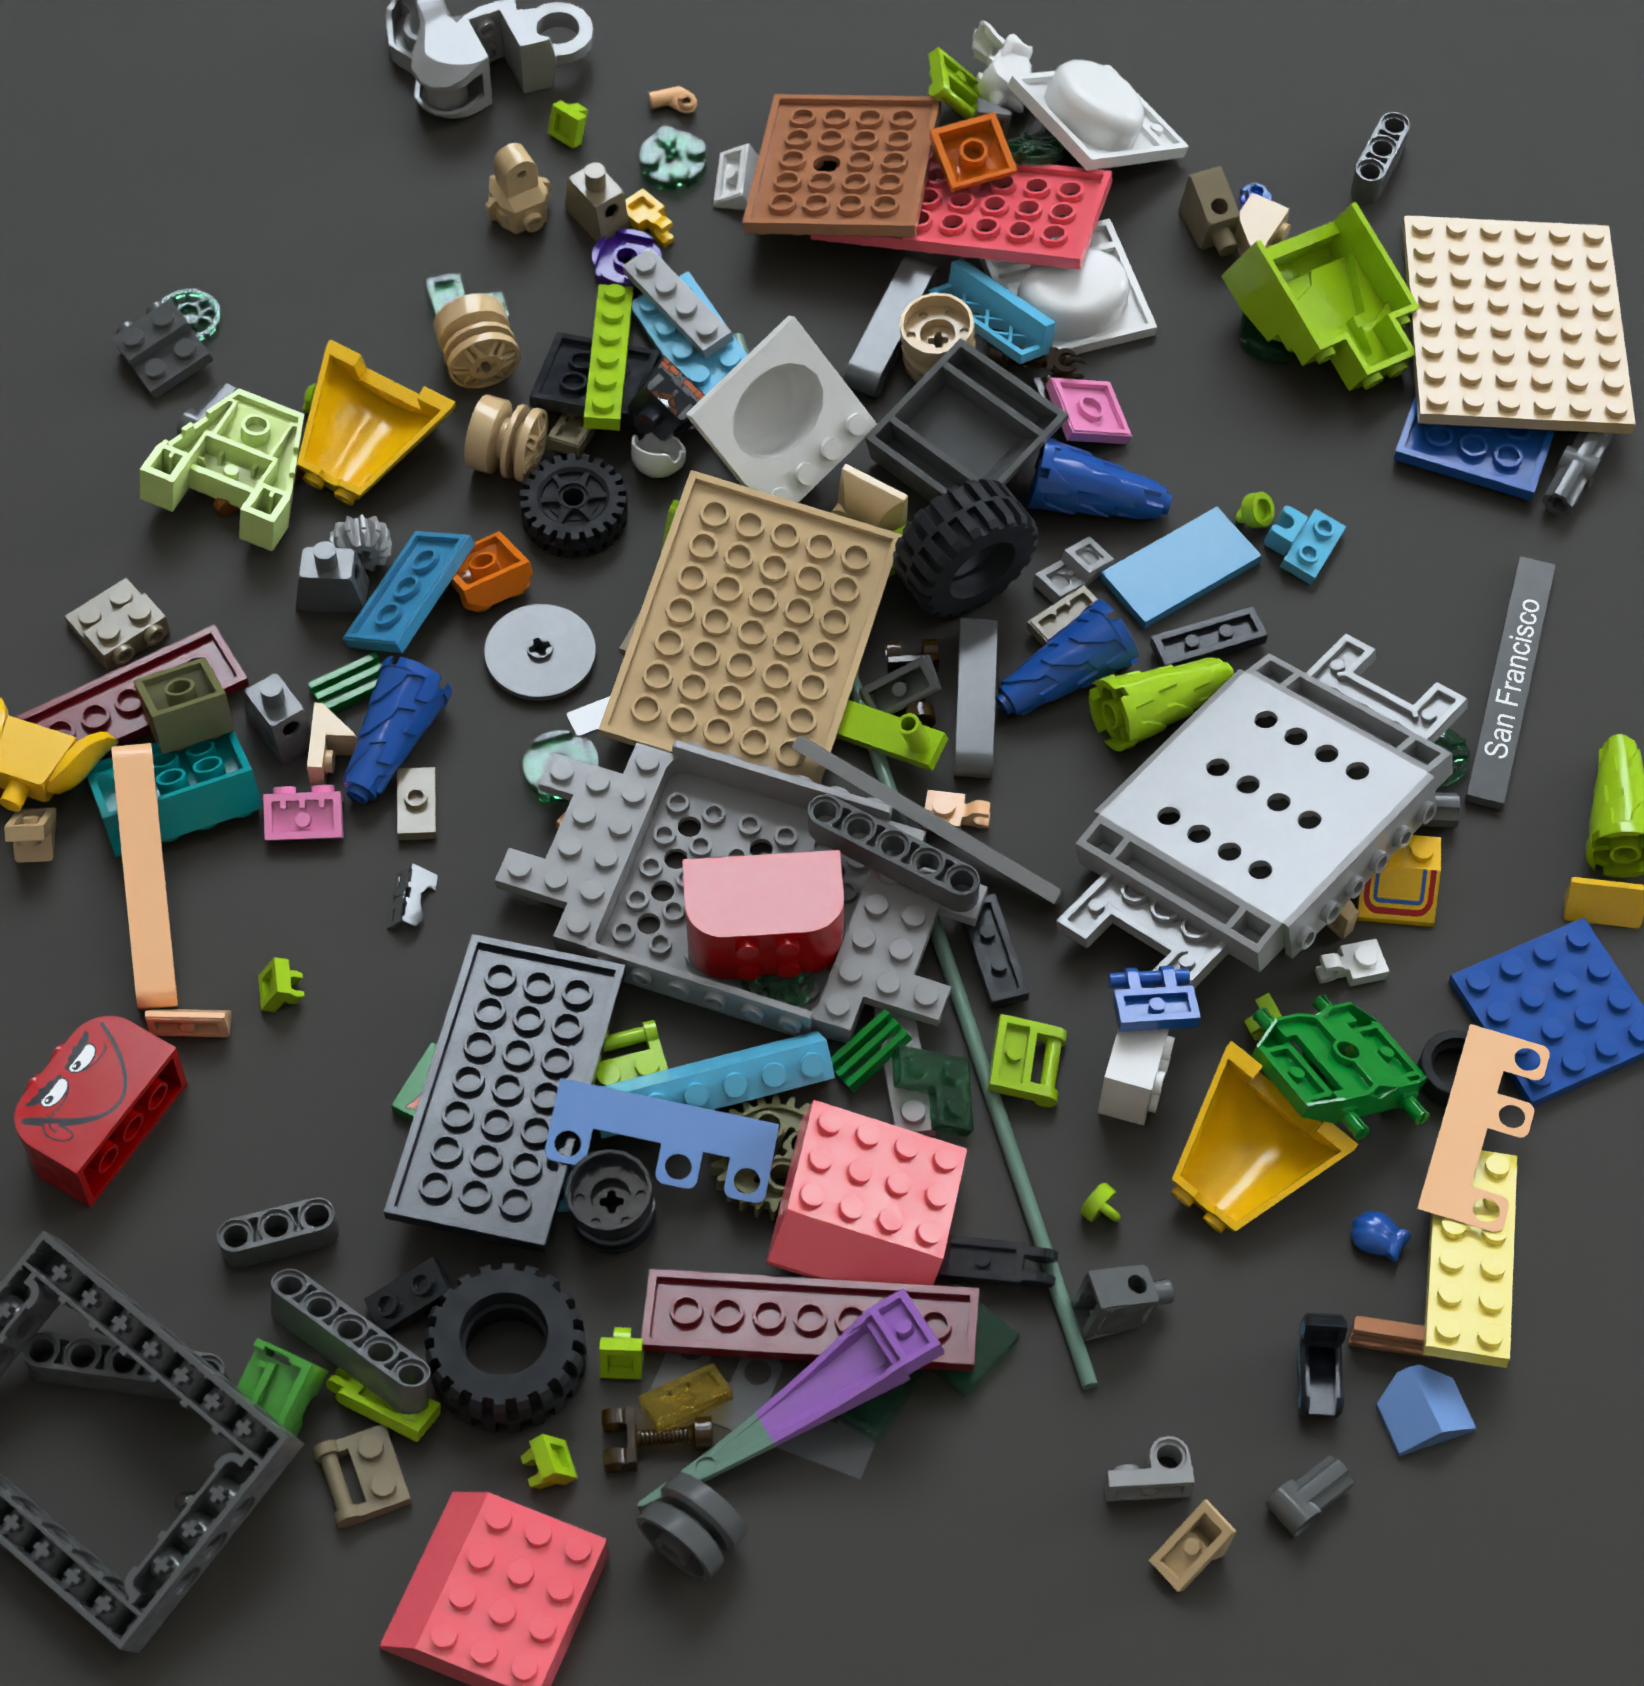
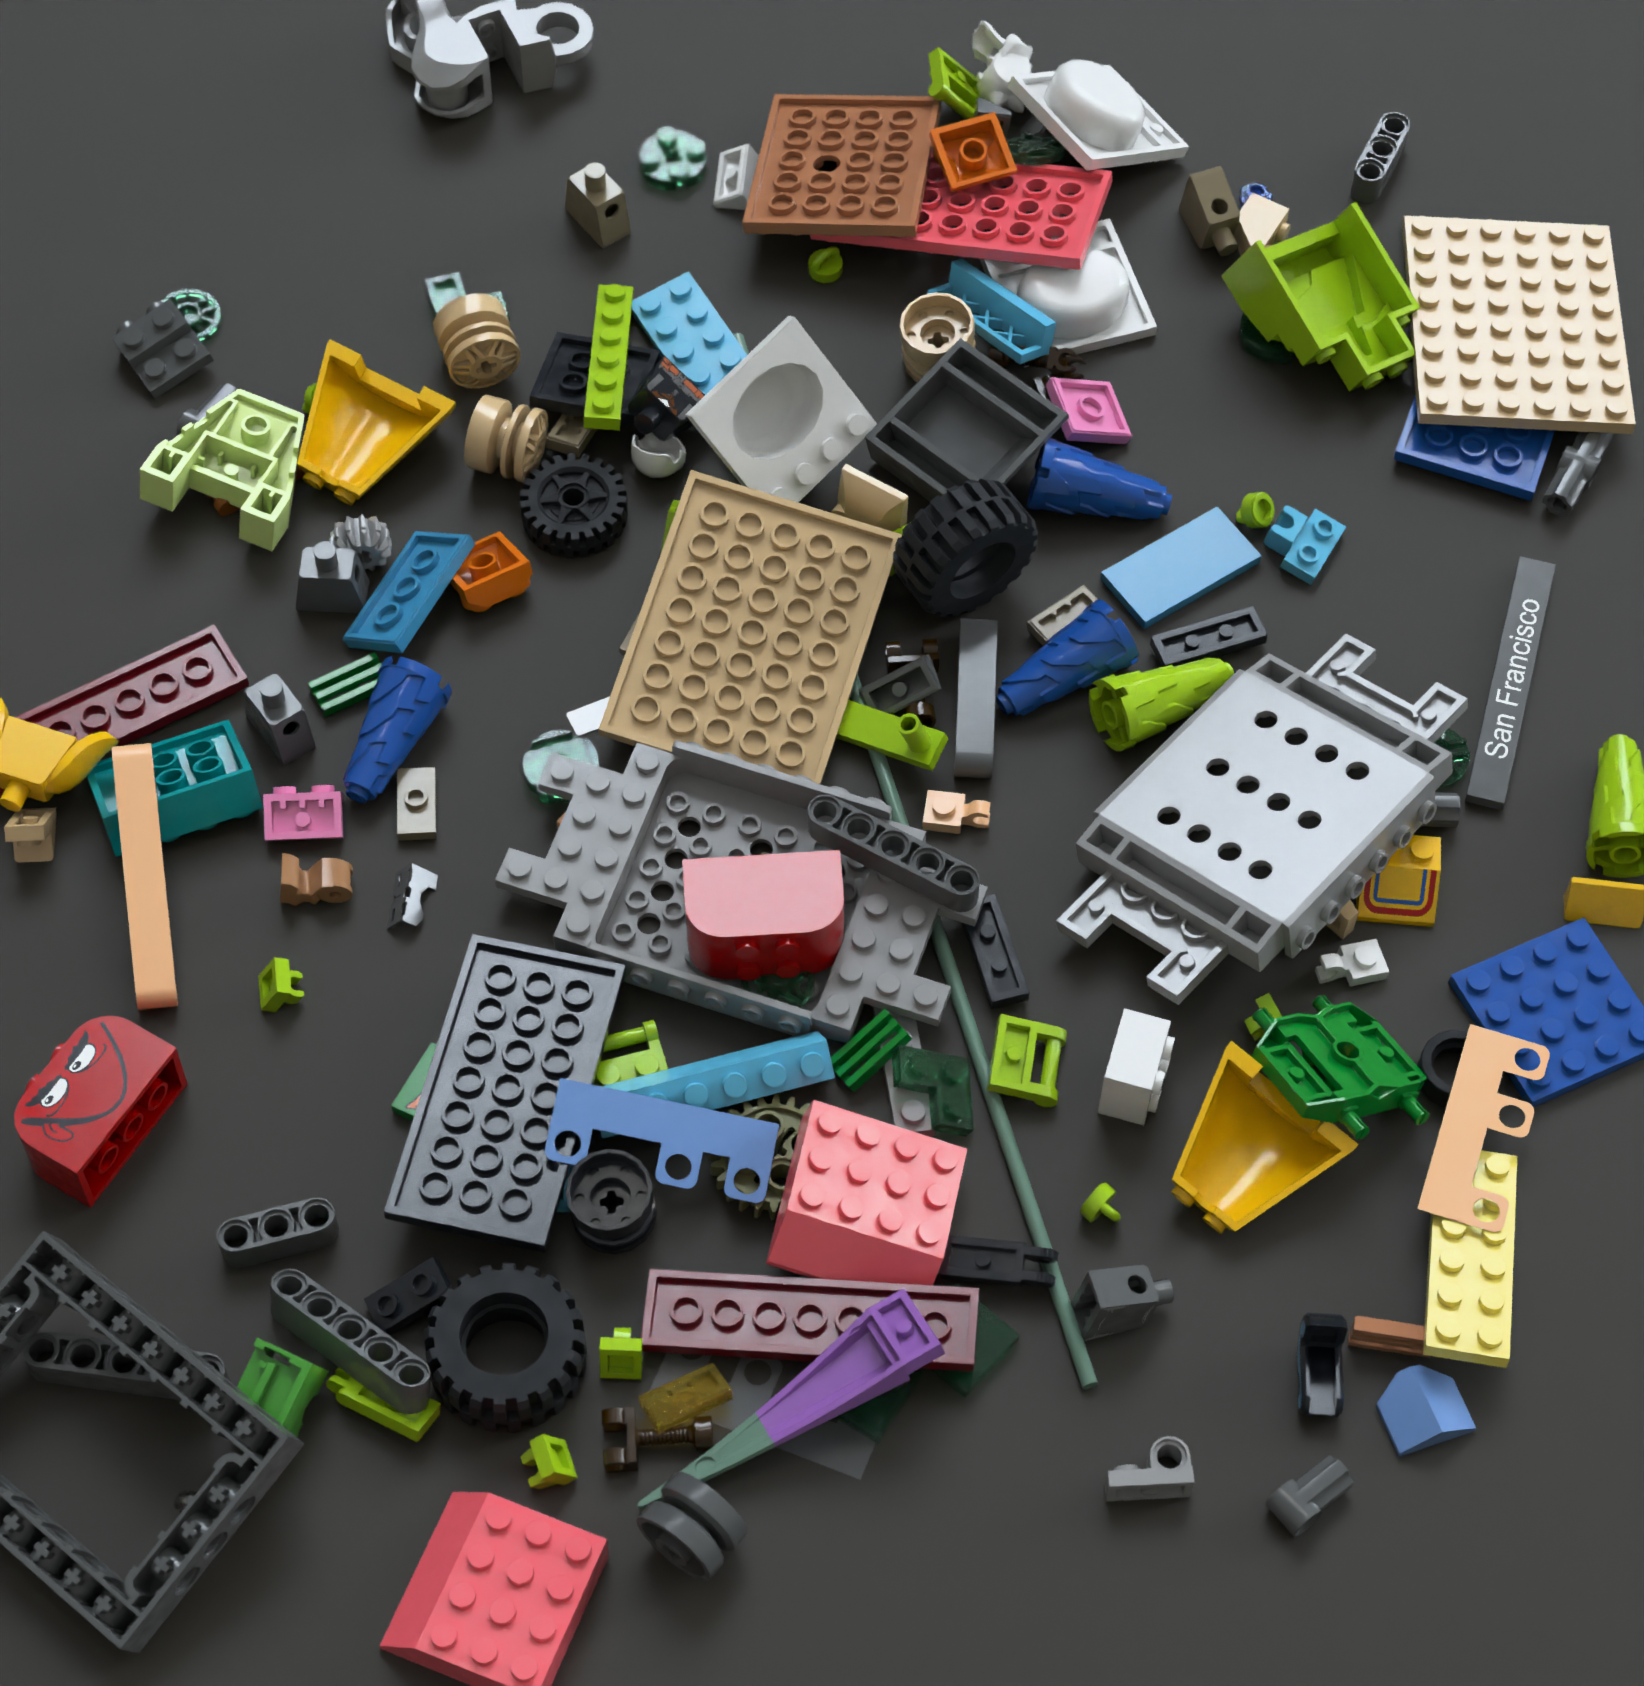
plate [65,578,170,672] -> none
olive slope [133,657,235,754] -> none
light nougat slope [145,1009,232,1037] -> none
tan slope [307,702,358,786] -> none
dark tan plate [312,1424,412,1528] -> none
piece [484,604,596,701] -> none
tan piece [486,143,551,234] -> none
lime tile [547,100,588,149] -> none
dark purple plate [592,229,661,294] -> none
light grey plate [622,247,734,359] -> none
yellow plate [626,188,674,248] -> none
light nougat arm [648,86,697,113] -> none
light grey tile [791,736,1065,905] -> none
beam [843,256,940,398] -> none
light grey slope [1032,536,1114,604] -> none
plate [1108,966,1201,1032] -> none
tan slope [1149,1500,1237,1592] -> none
blue animal [1351,1211,1412,1263] -> none
none -> medium nougat leg [280,853,353,906]
none -> lime tile [808,246,843,283]

